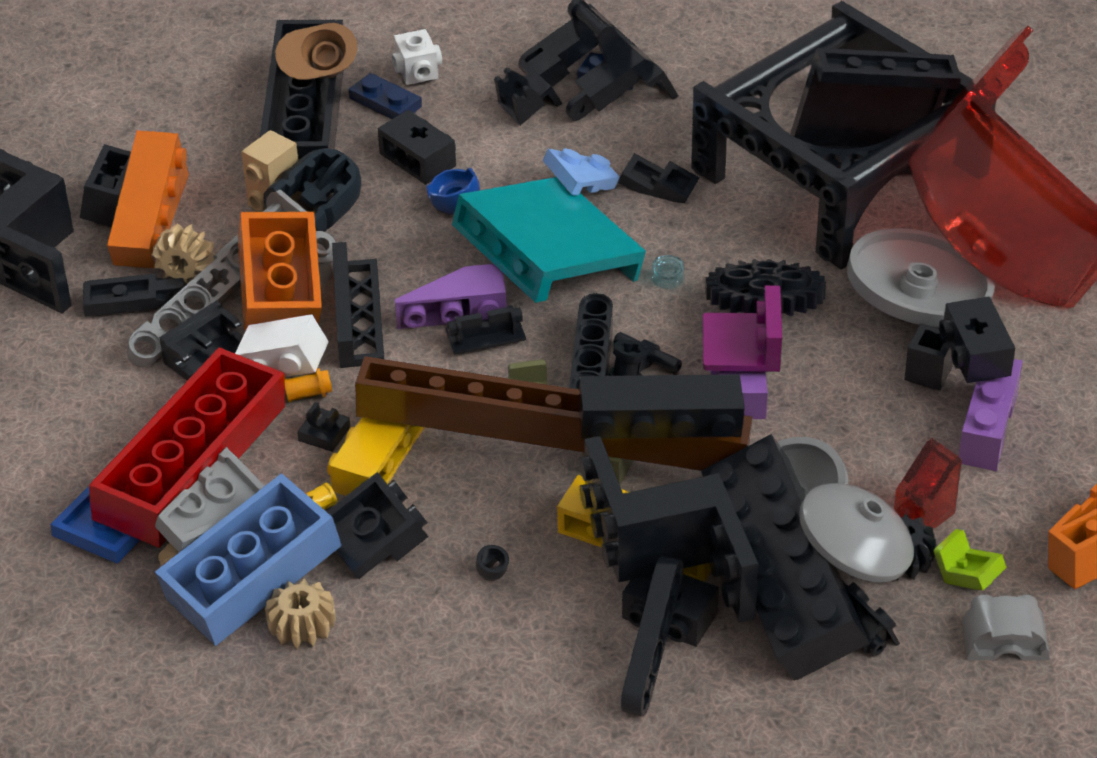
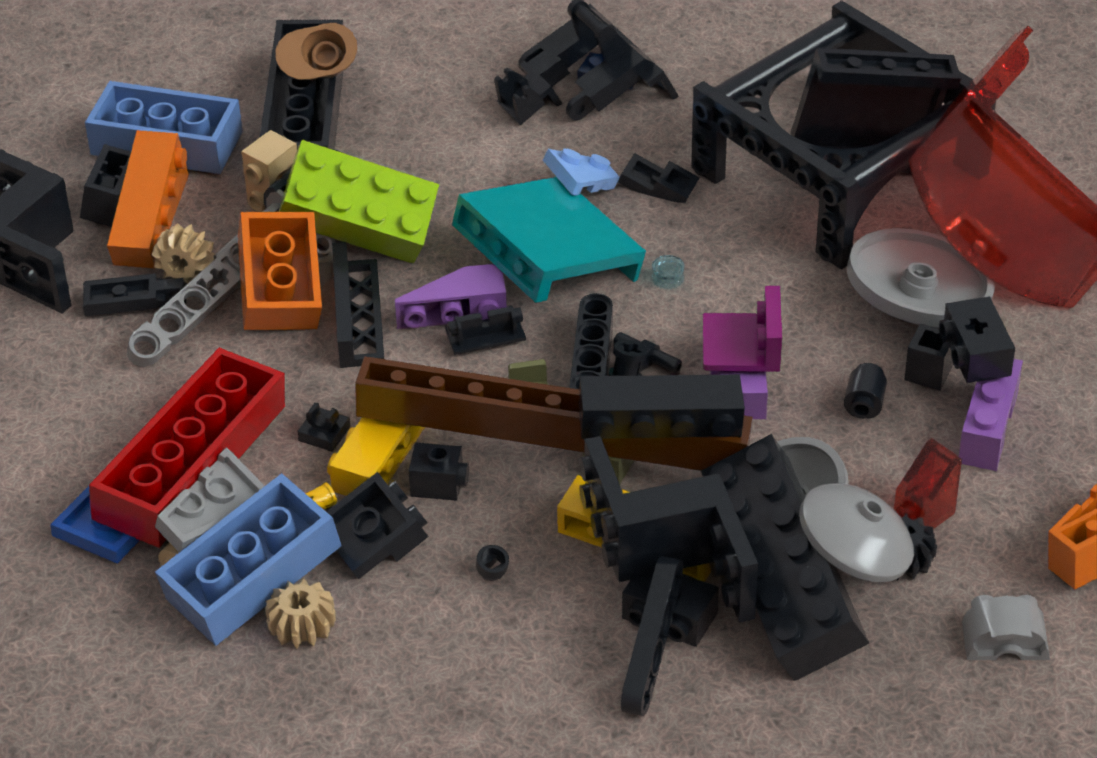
black hinge [159,300,243,380] -> none
white brick [235,314,328,377] -> none
light orange pin [285,368,333,403] -> none
dark blue plate [349,72,422,119] -> none
black brick [378,110,456,185] -> none
white brick [392,29,442,85] -> none
blue hair [426,168,480,215] -> none
black gear [705,259,826,316] -> none
black hinge [842,580,900,656] -> none
lime bracket [934,529,1007,591] -> none
none -> medium blue brick [85,81,243,174]
none -> lime brick [279,140,439,263]
none -> black brick [409,442,469,501]
none -> black brick [844,363,887,419]

